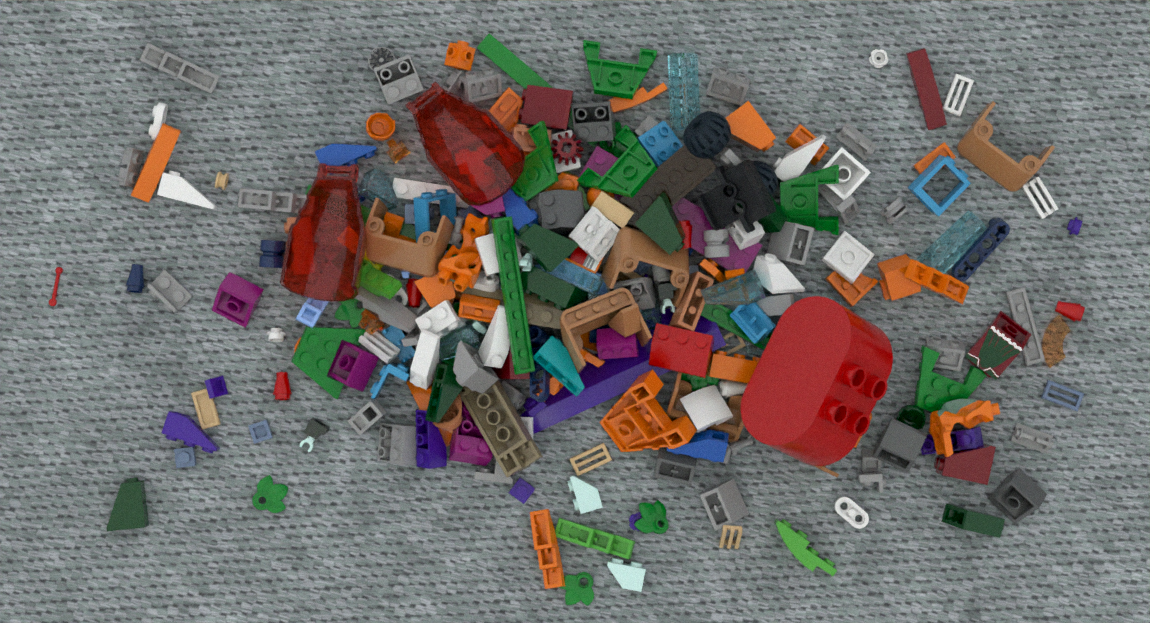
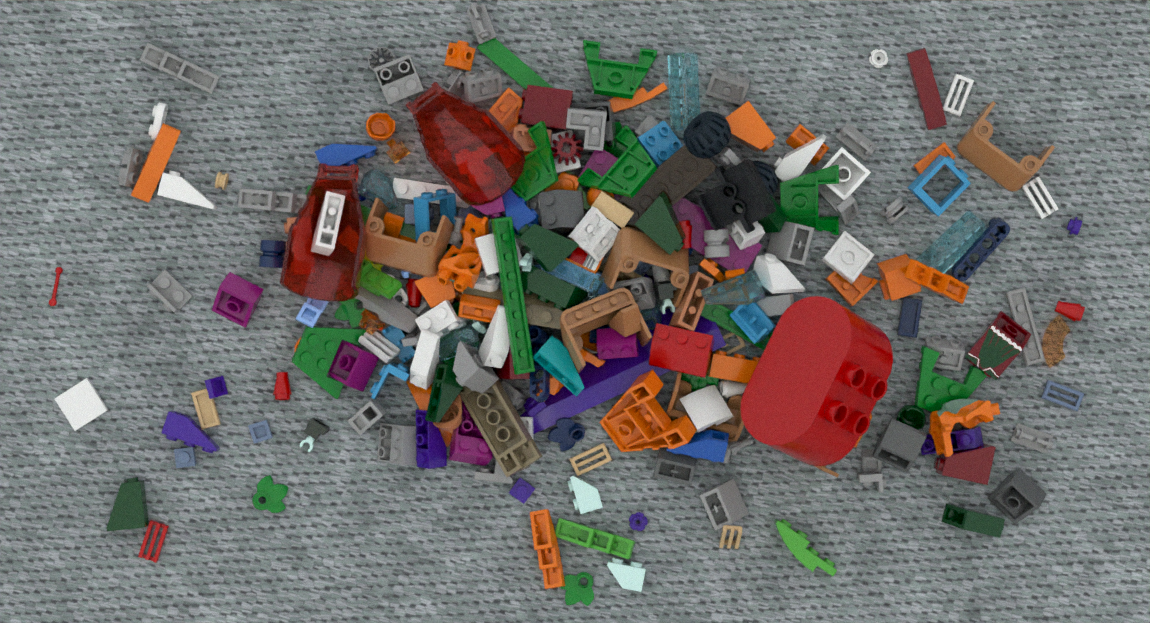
dark blue cone [125,264,145,293] -> none
white plate [267,328,286,342] -> none
green plate [634,500,669,534] -> none
white plate [834,496,869,529] -> none
none -> white tile [55,378,108,431]
none -> red tile [138,520,169,563]
none -> white slope [311,191,345,256]
none -> light grey hinge [467,3,497,44]
none -> dark blue plate [547,418,585,451]
none -> light grey plate [566,108,607,151]
none -> dark blue tile [897,297,923,338]

